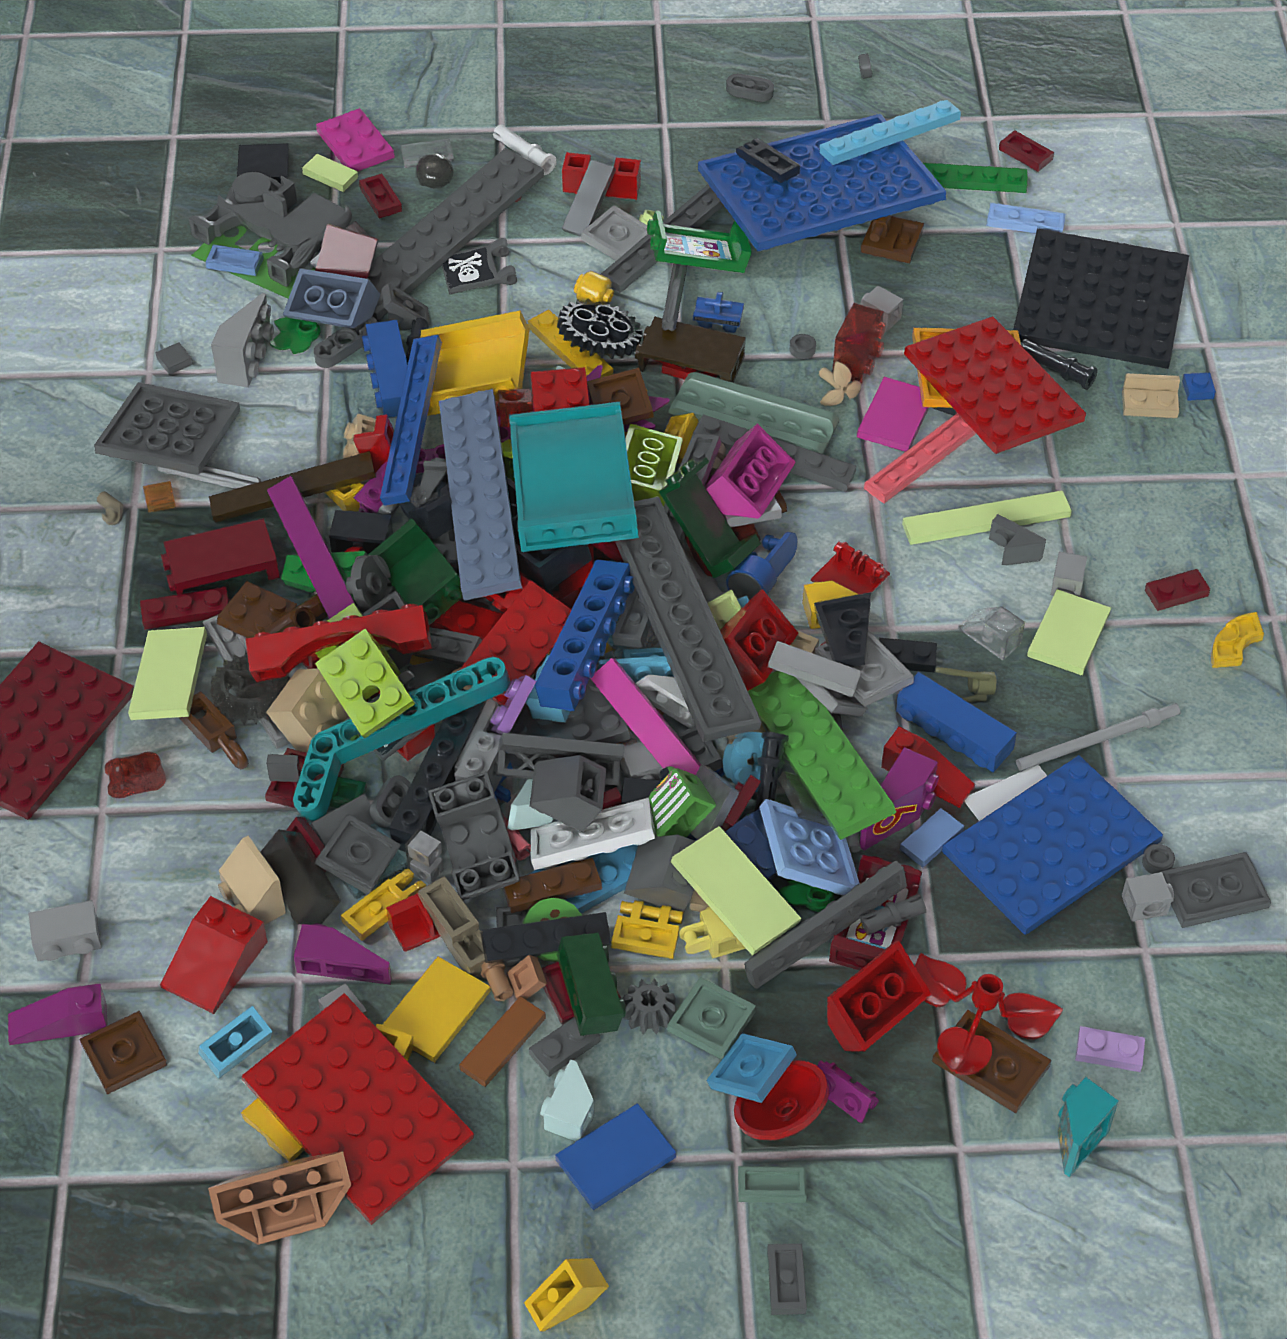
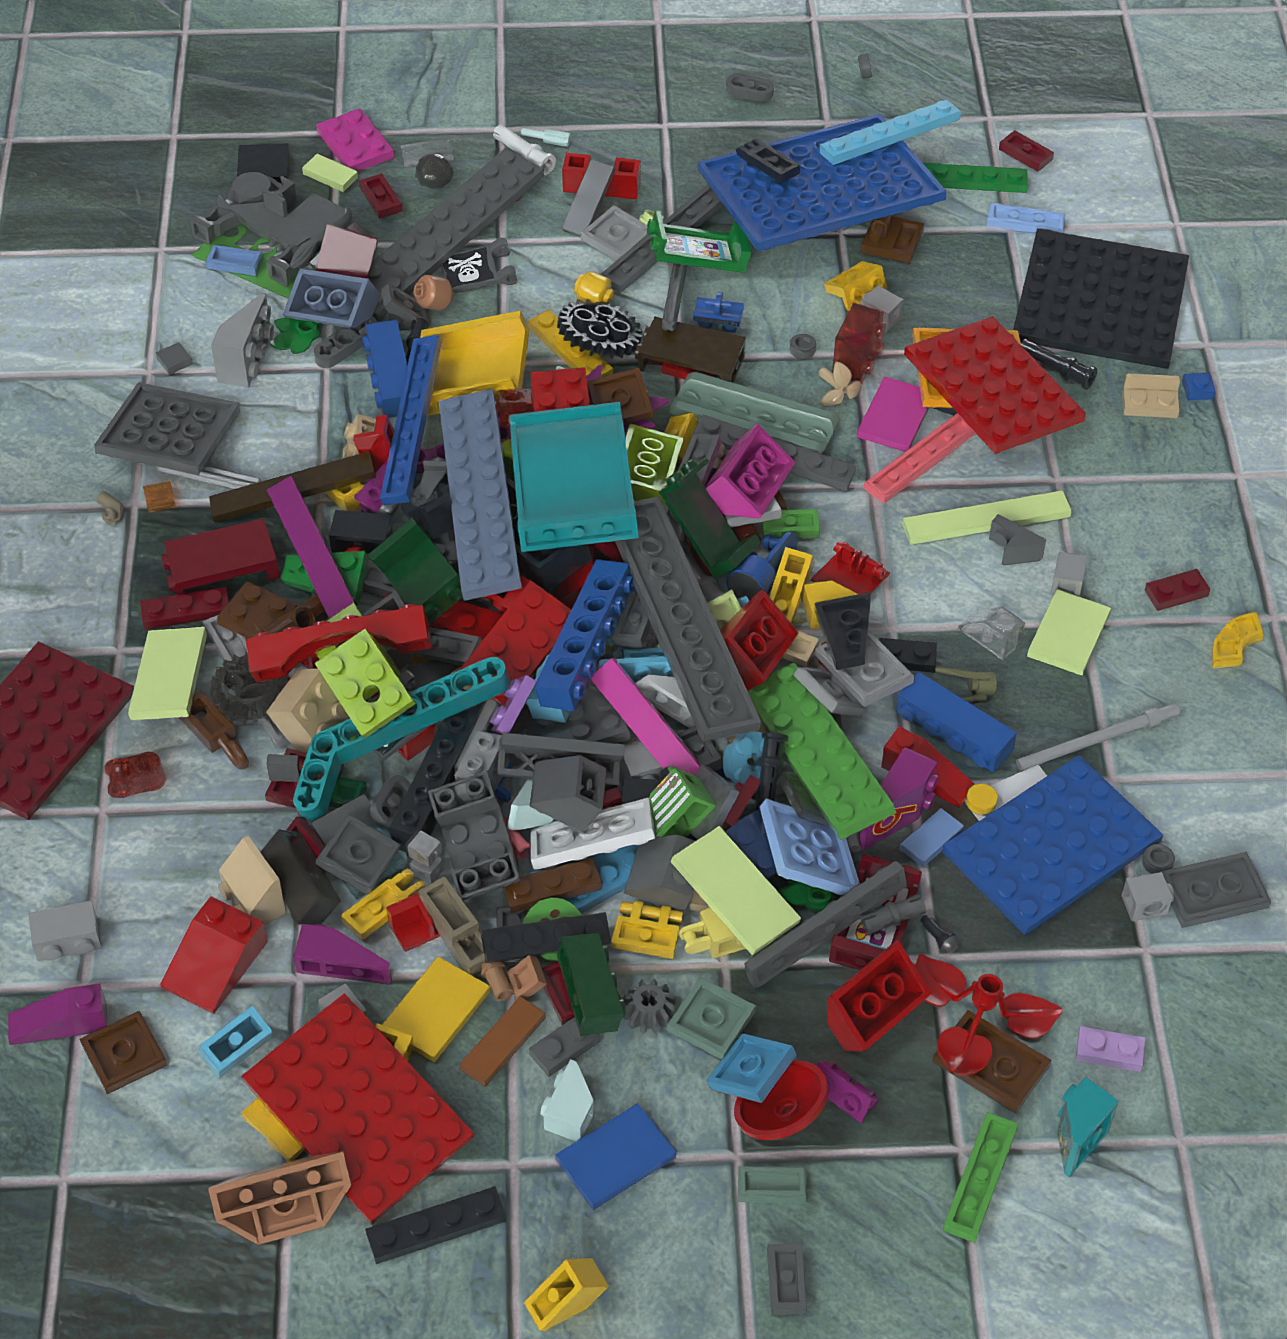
dark grey plate [346,555,392,613] -> none
light grey tile [767,641,862,697] -> none
none -> black plate [365,1186,507,1264]
none -> nougat head [414,275,454,310]
none -> light aqua axle [521,128,571,147]
none -> bright green plate [762,509,820,538]
none -> yellow slope [769,547,815,624]
none -> yellow bracket [824,261,887,311]
none -> black piece [920,915,959,954]
none -> bright green plate [943,1112,1019,1243]
none -> yellow tile [966,784,998,815]

